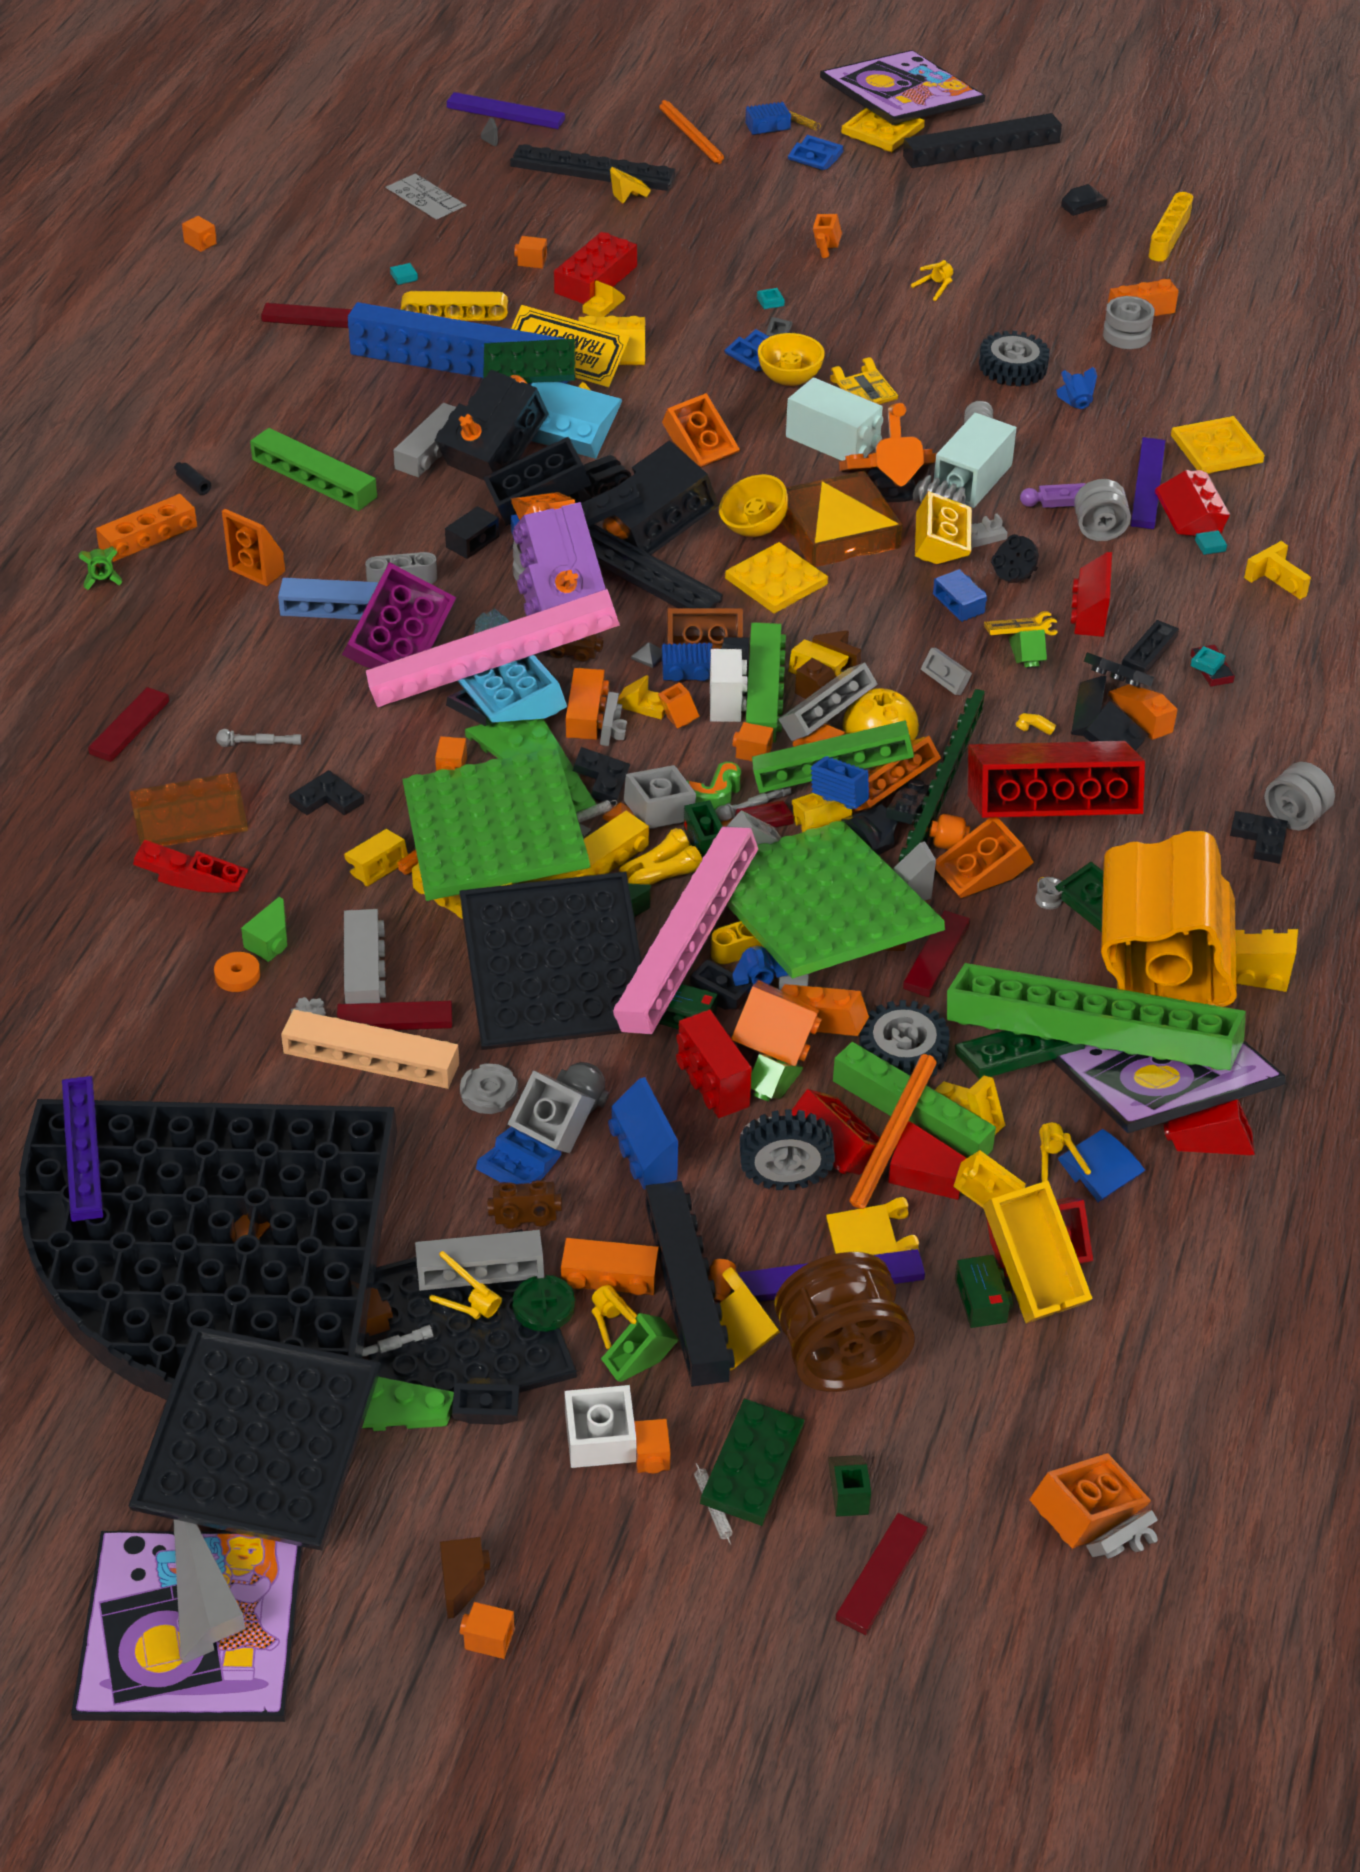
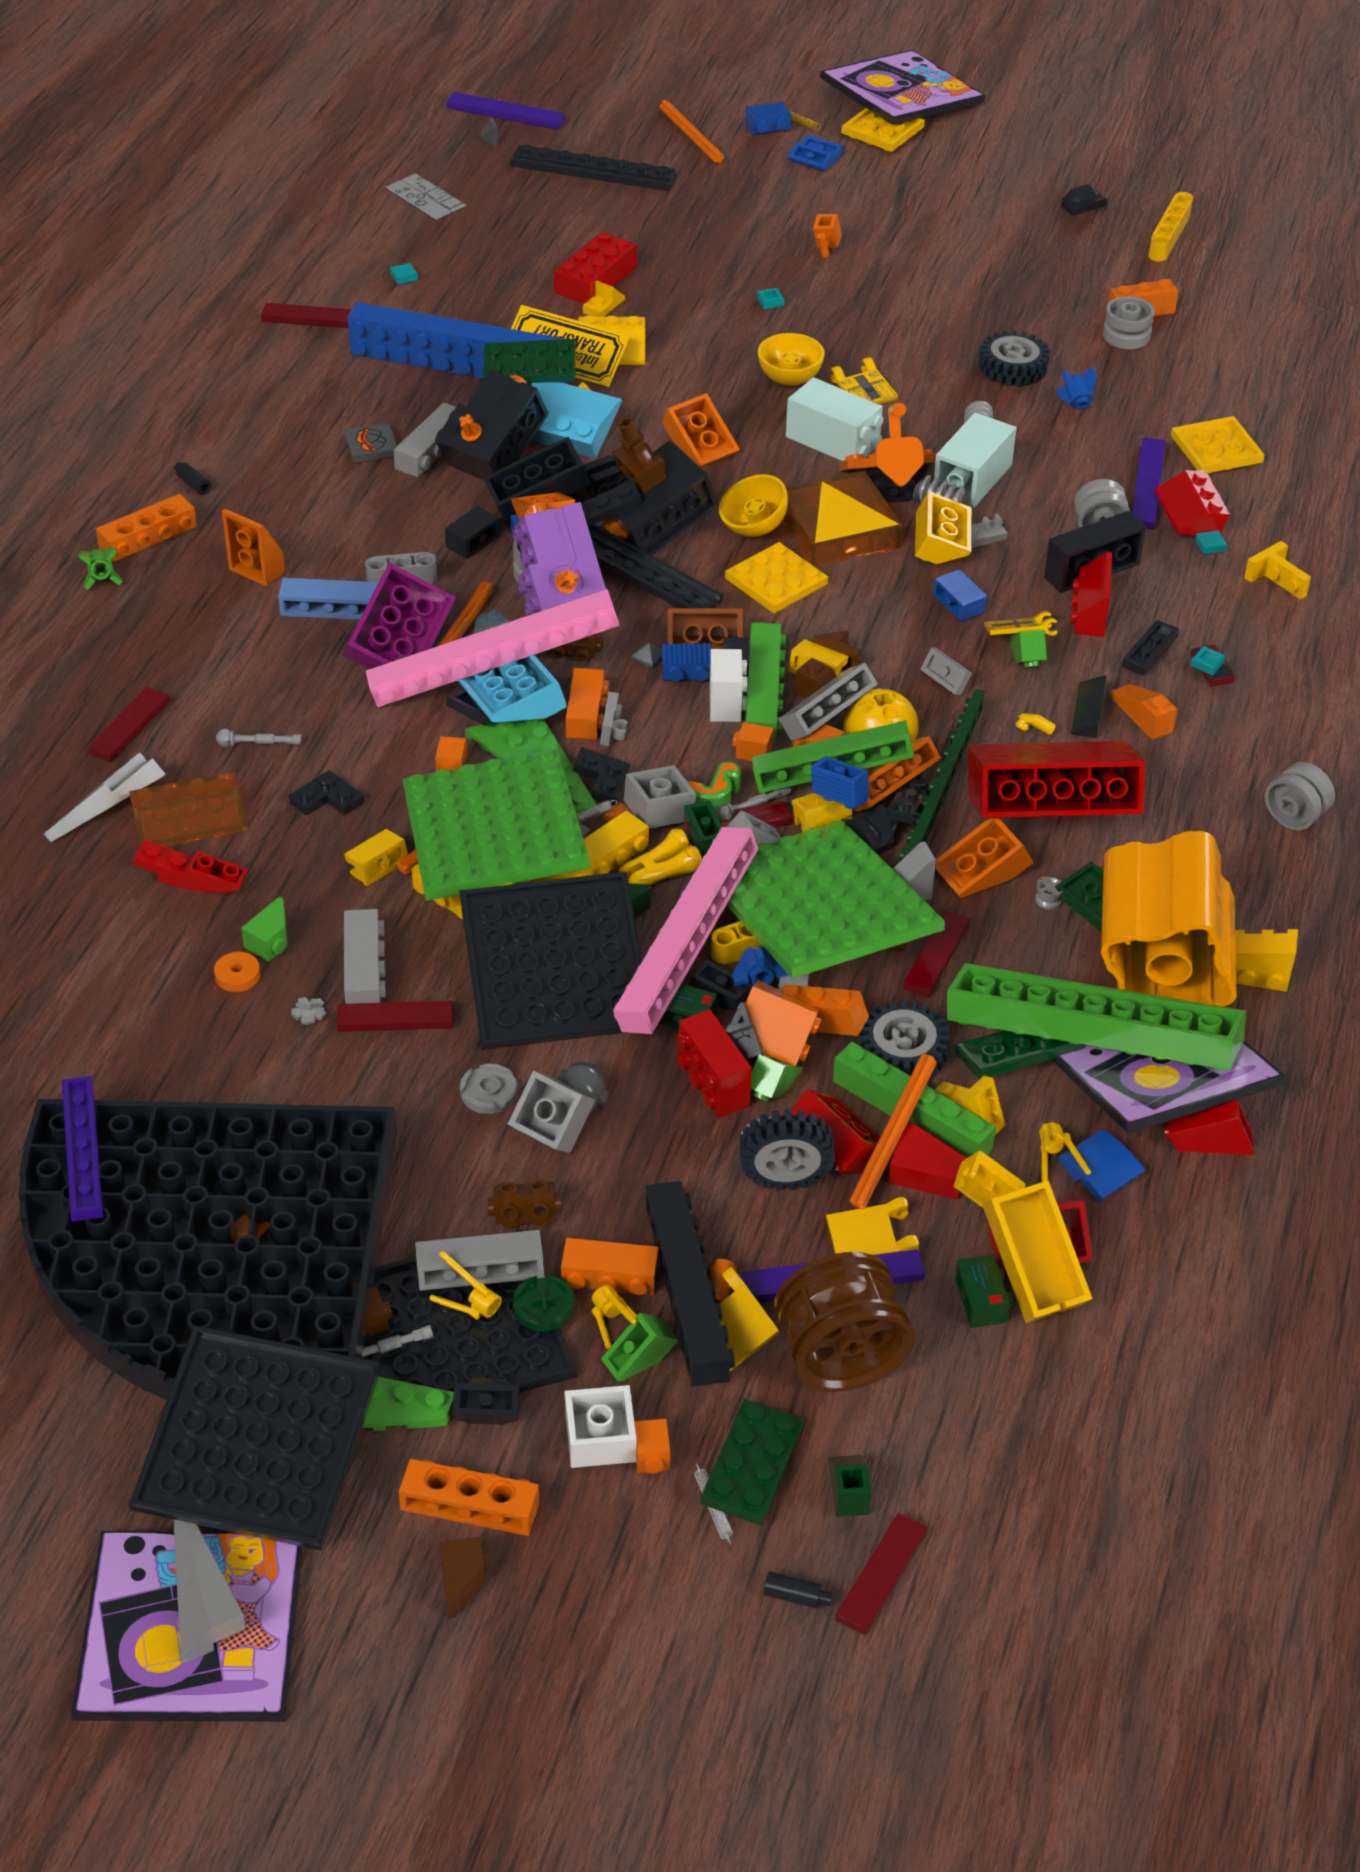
orange brick [182,216,217,252] -> none
bright green brick [250,428,377,511] -> none
light nougat brick [281,1009,459,1089] -> none
yellow beam [400,291,508,321] -> none
orange brick [460,1602,515,1659] -> none
blue slope [476,1126,562,1184] -> none
orange brick [514,236,547,269] -> none
blue slope [608,1077,678,1190] -> none
yellow slope [610,167,651,204] -> none
yellow slope [617,675,666,720] -> none
orange brick [658,682,700,729] -> none
blue slope [724,329,769,372] -> none
dark grey slope [765,317,793,337] -> none
black brick [903,113,1062,168] -> none
yellow plant [911,260,953,301] -> none
orange head [929,814,970,850] -> none
black plate [991,534,1039,583] -> none
medium lavender plate [1020,483,1085,508] -> none
orange slope [1029,1453,1151,1549] -> none
black plate [1082,701,1148,751] -> none
black plate [1083,652,1154,688] -> none
light grey plate [1086,1510,1158,1559] -> none
black plate [1230,811,1288,864] -> none
none -> light grey wedge [42,753,166,842]
none -> dark grey tile [344,423,397,463]
none -> orange brick [399,1459,539,1536]
none -> orange axle [436,581,494,647]
none -> reddish brown brick [612,416,667,494]
none -> black slope [726,1002,764,1060]
none -> black cylinder [764,1571,834,1609]
none -> black brick [1044,511,1146,593]

